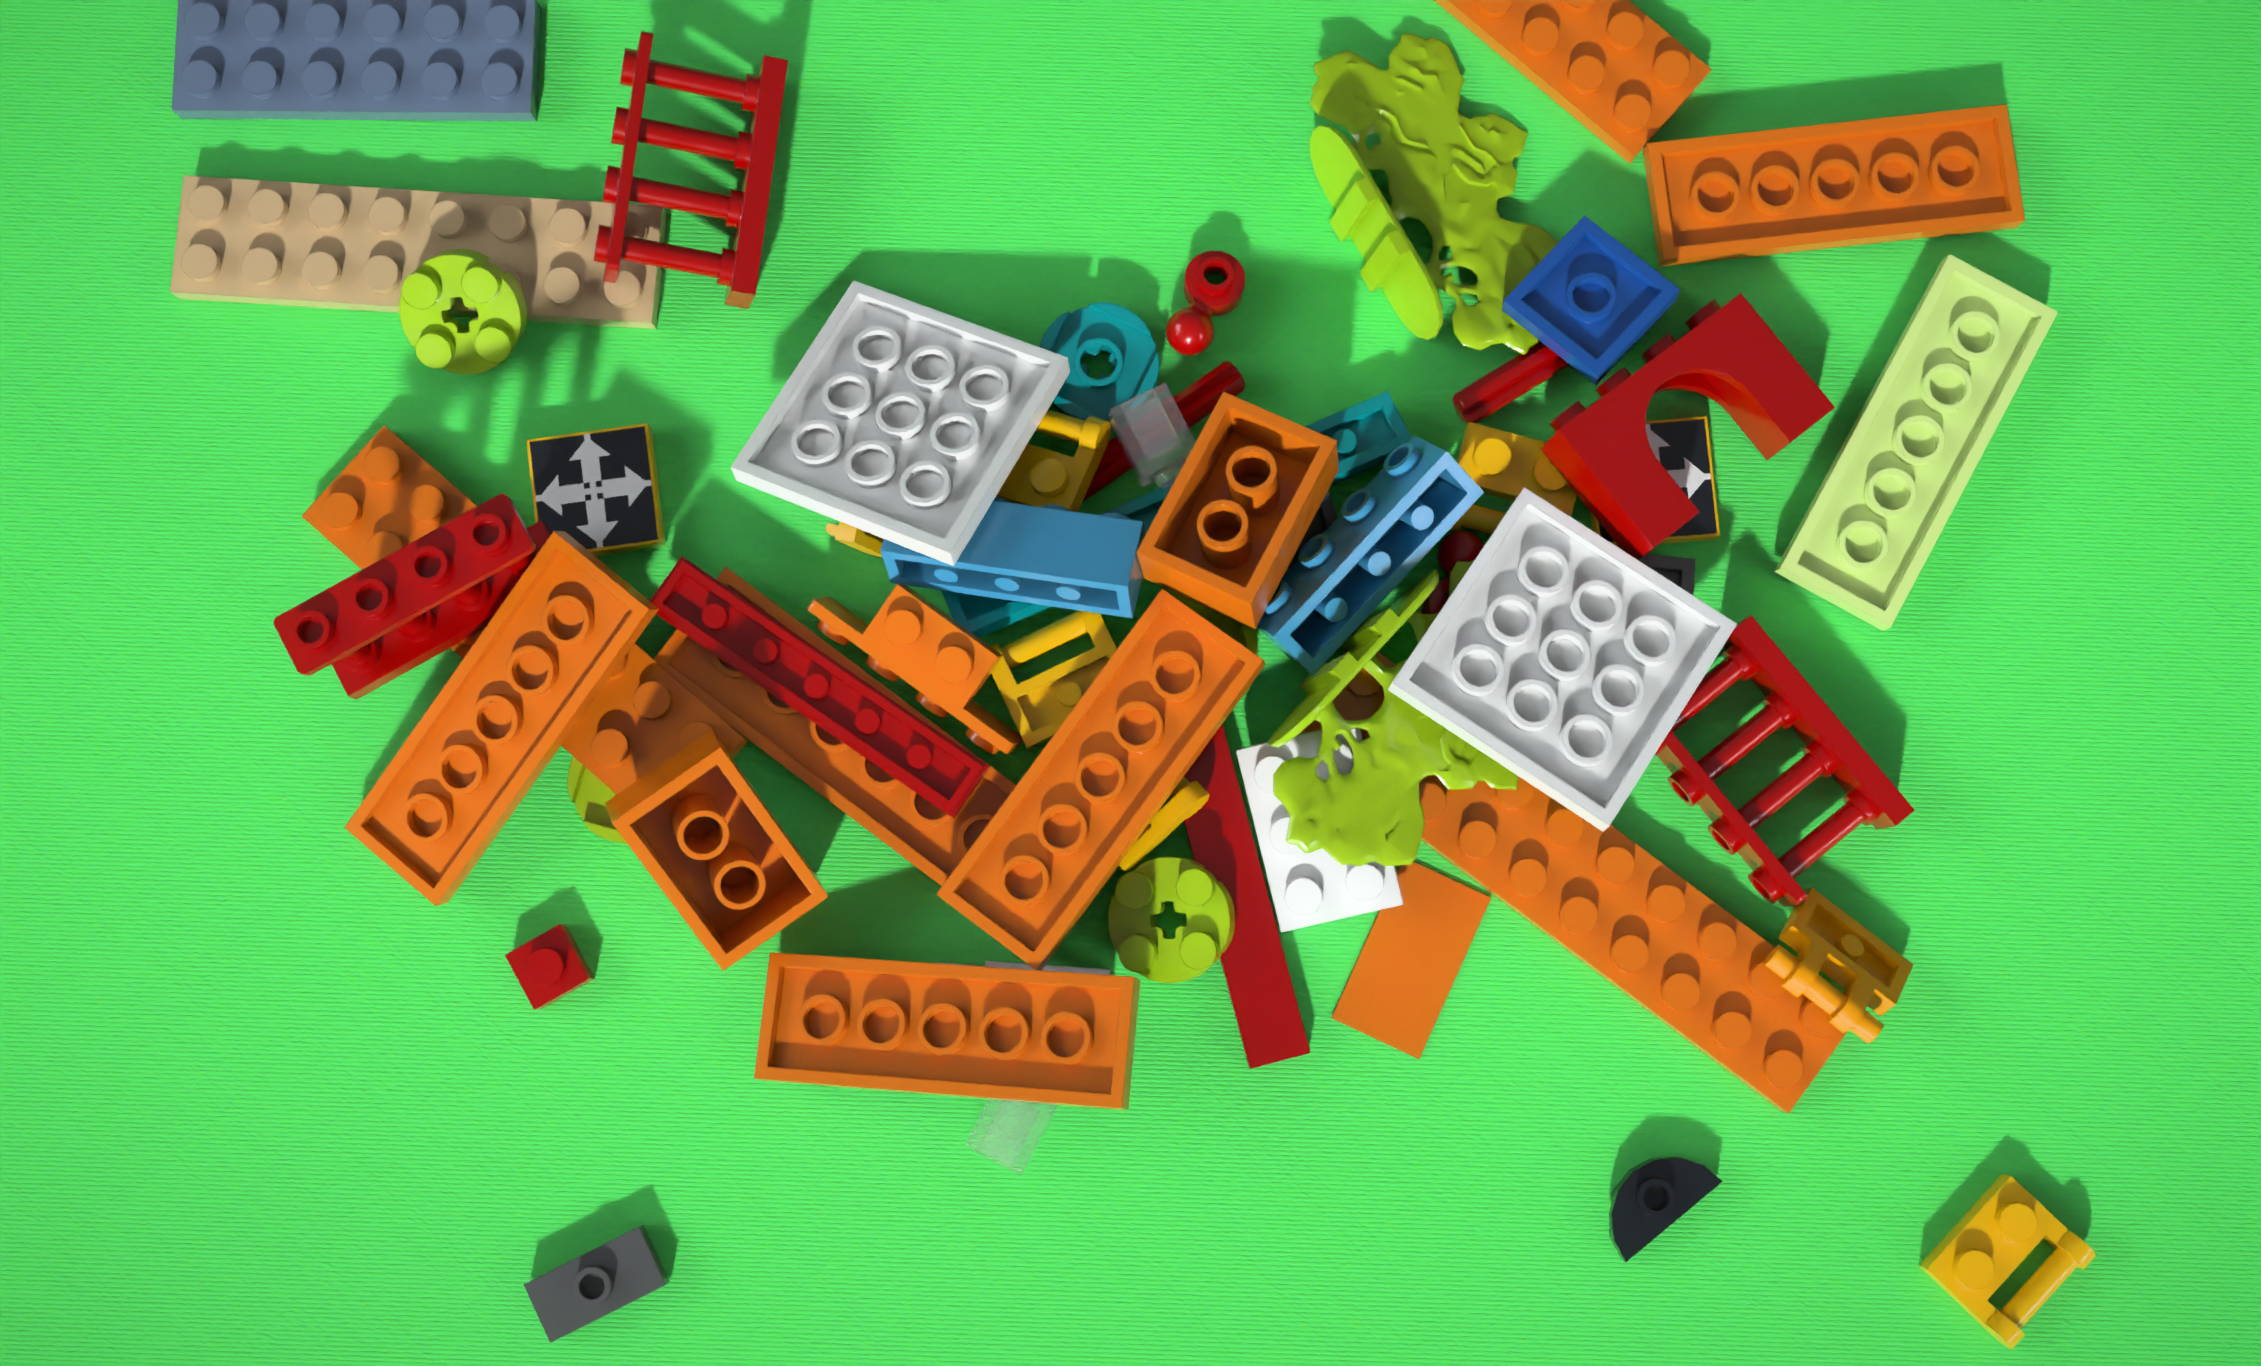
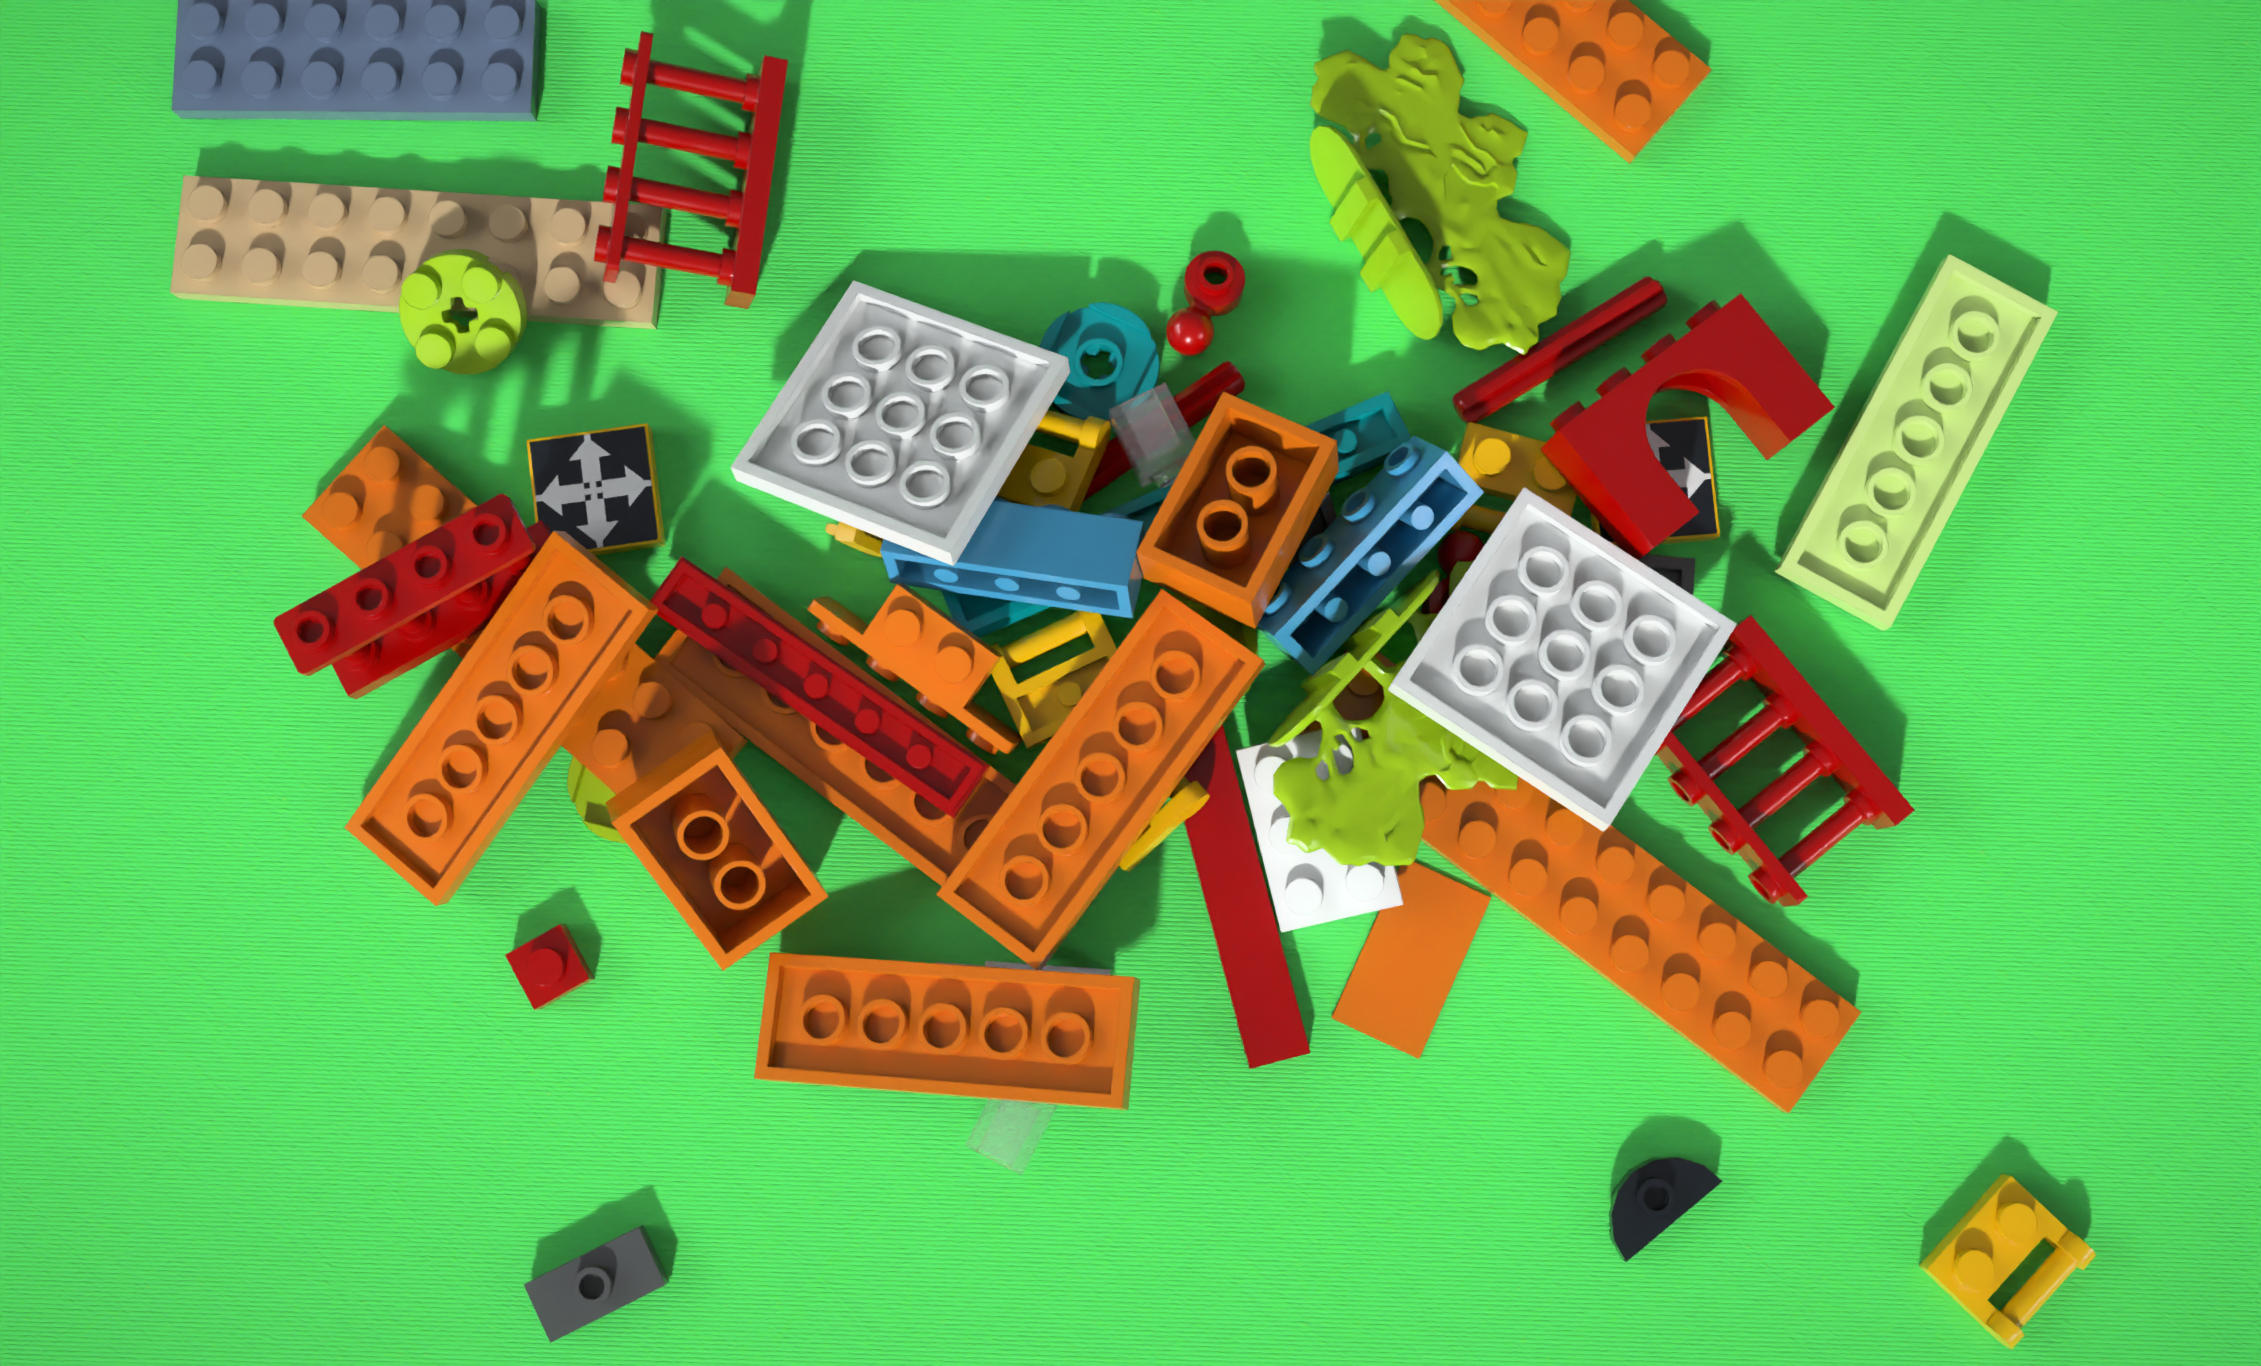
lime plate [1108,857,1235,983] -> none
blue plate [1502,215,1680,385] -> none
orange plate [1643,104,2025,267] -> none
light orange plate [1764,888,1914,1044] -> none

